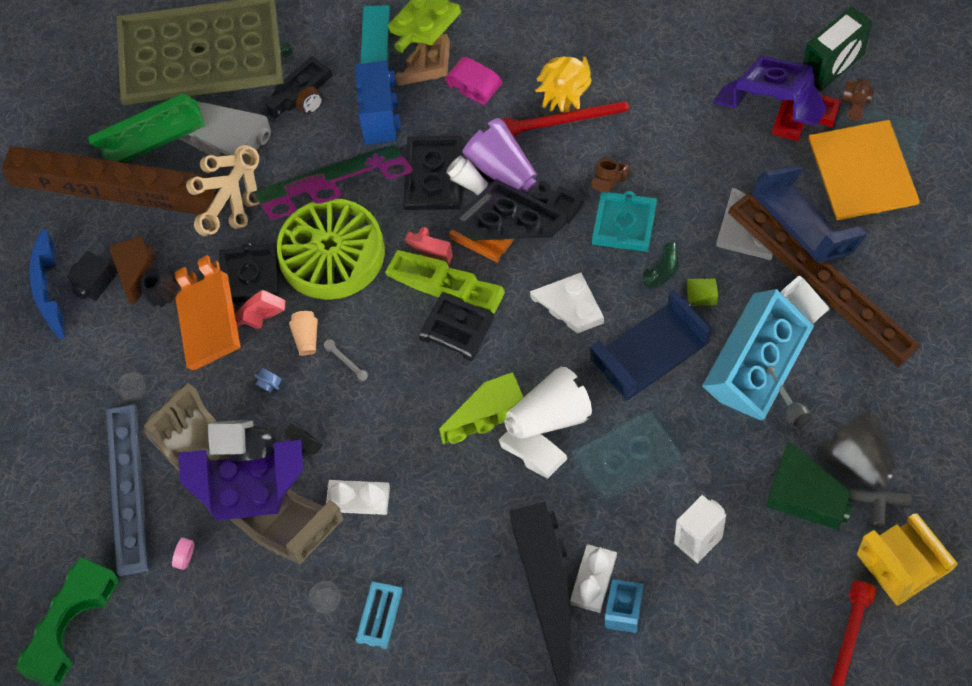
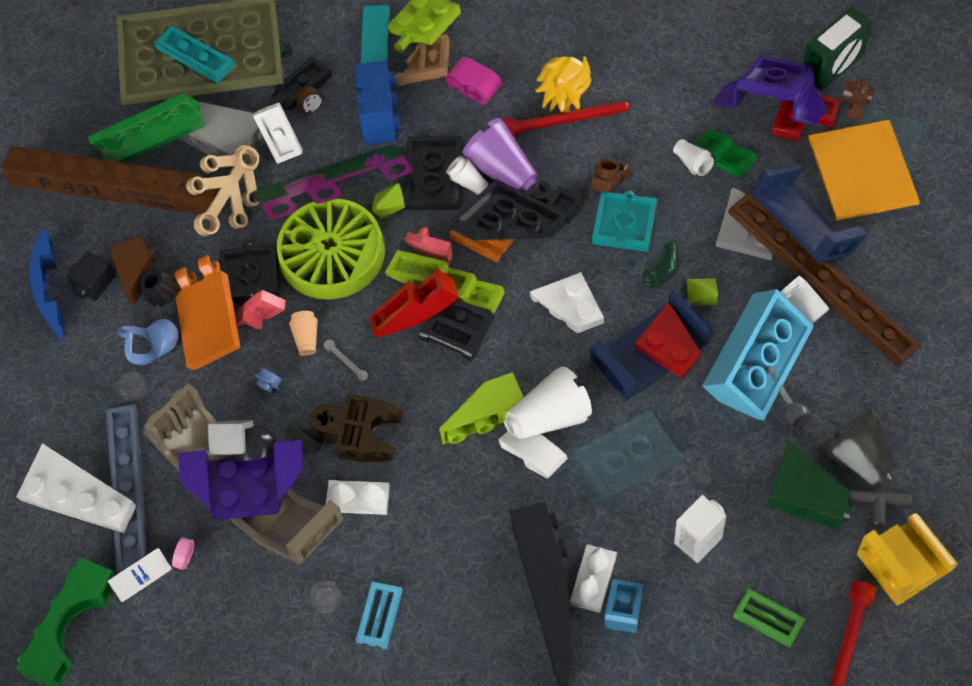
none -> white wing [16,443,136,533]
none -> white sticker [108,548,172,602]
none -> medium blue piece [117,319,179,365]
none -> teal tile [154,25,235,84]
none -> white tile [253,102,303,164]
none -> dark brown piece [310,394,403,462]
none -> red slope [370,268,459,338]
none -> lime slope [372,183,405,218]
none -> red wing [635,303,701,379]
none -> white cone [673,139,714,176]
none -> green slope [694,129,757,178]
none -> bright green tile [733,588,806,648]

